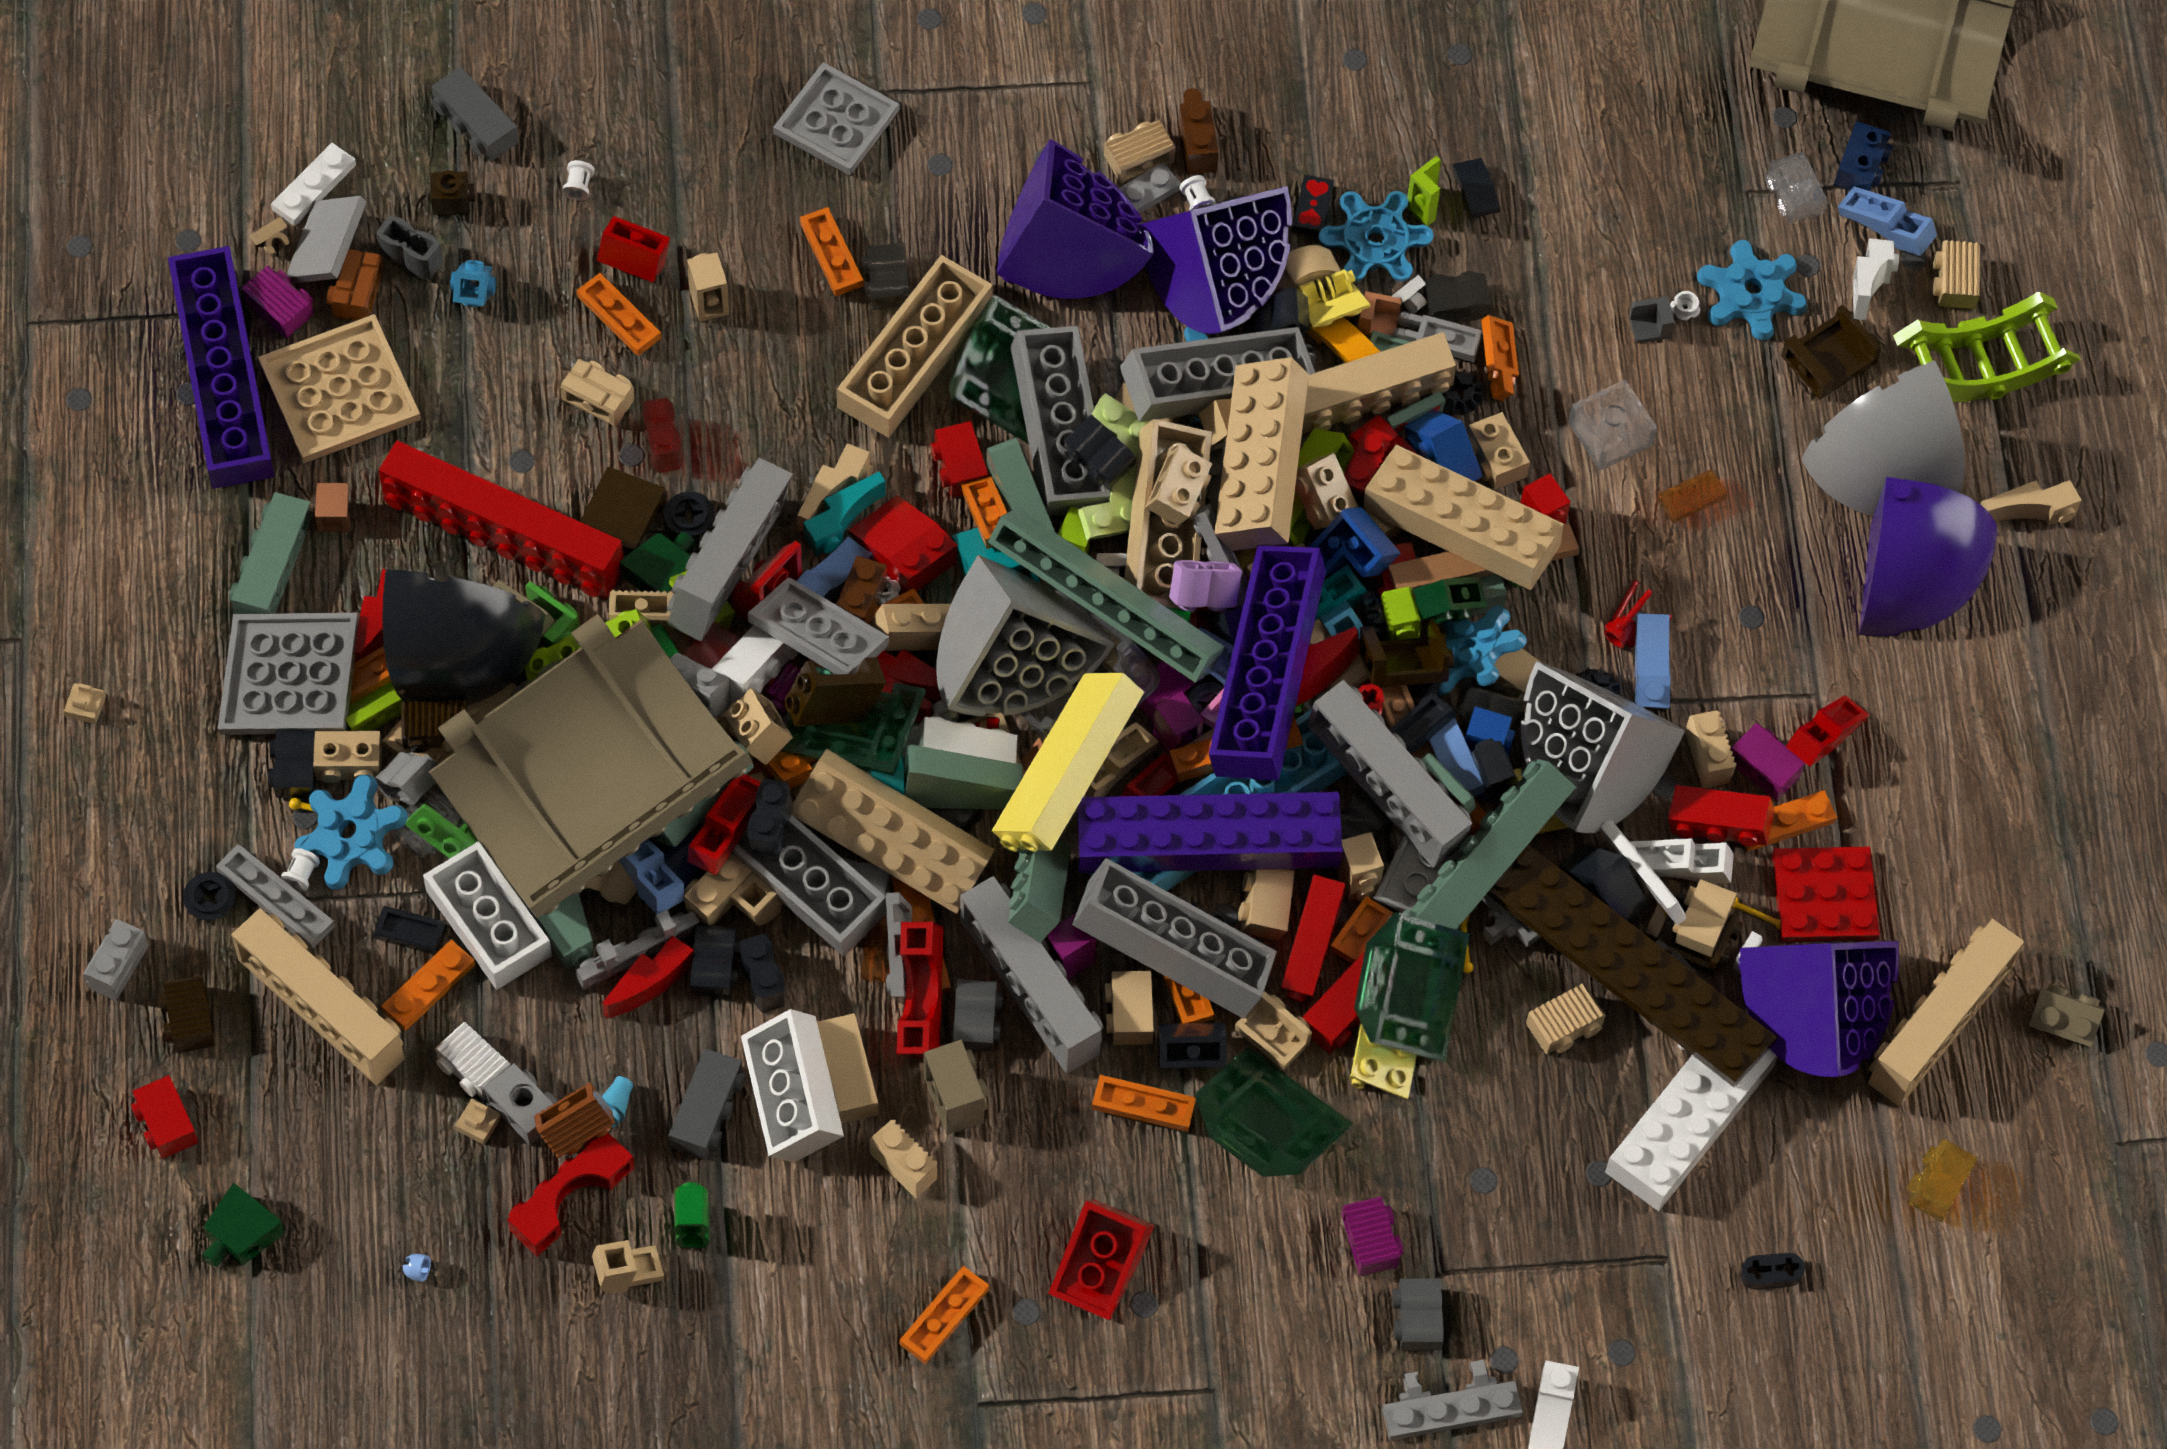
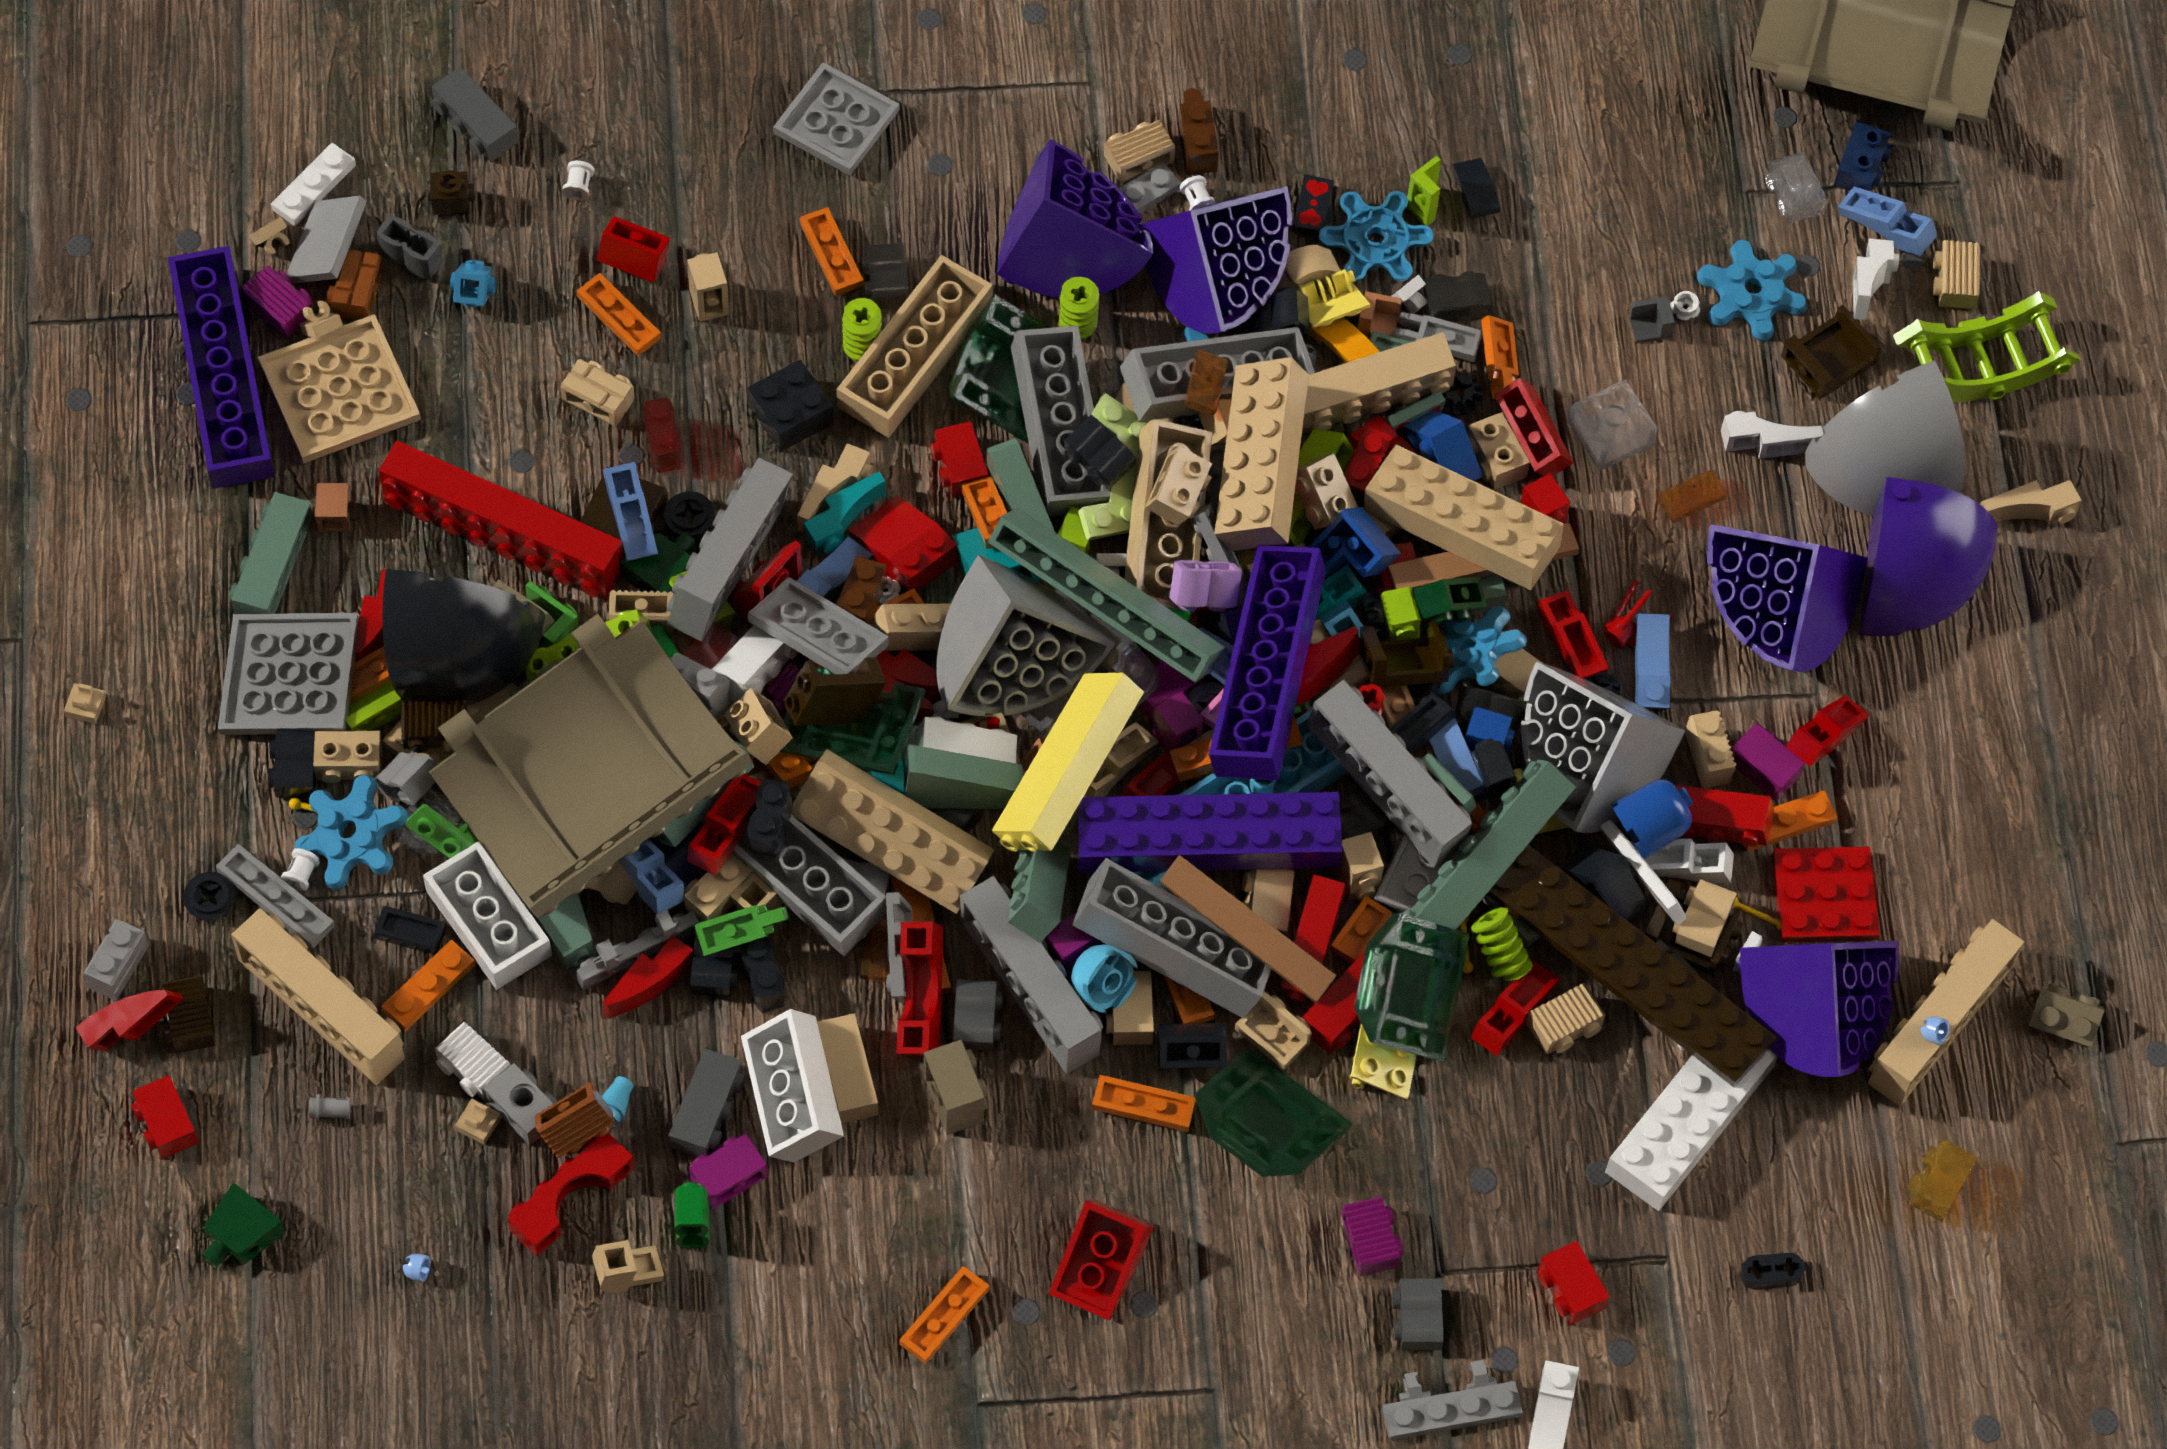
tan brick [869,1120,937,1198] -> none
none -> red slope [75,989,184,1052]
none -> tan tile [299,300,343,338]
none -> light grey pin [309,1094,351,1121]
none -> medium blue slope [603,462,658,562]
none -> magenta brick [689,1133,768,1211]
none -> bright green hinge [694,904,789,956]
none -> black brick [747,359,834,452]
none -> lime piece [842,298,882,361]
none -> lime piece [1059,277,1100,339]
none -> medium azure cylinder [1071,944,1137,1013]
none -> medium nougat tile [1159,855,1336,1003]
none -> clear orange plate [1184,349,1228,416]
none -> lime piece [1471,907,1533,981]
none -> red slope [1471,960,1560,1057]
none -> red brick [1494,378,1574,476]
none -> red slope [1536,589,1609,679]
none -> red brick [1537,1240,1610,1325]
none -> blue cylinder [1611,779,1694,859]
none -> dark purple brick [1707,524,1868,672]
none -> white slope [1721,411,1824,459]
none -> light blue hinge [1920,1016,1949,1045]

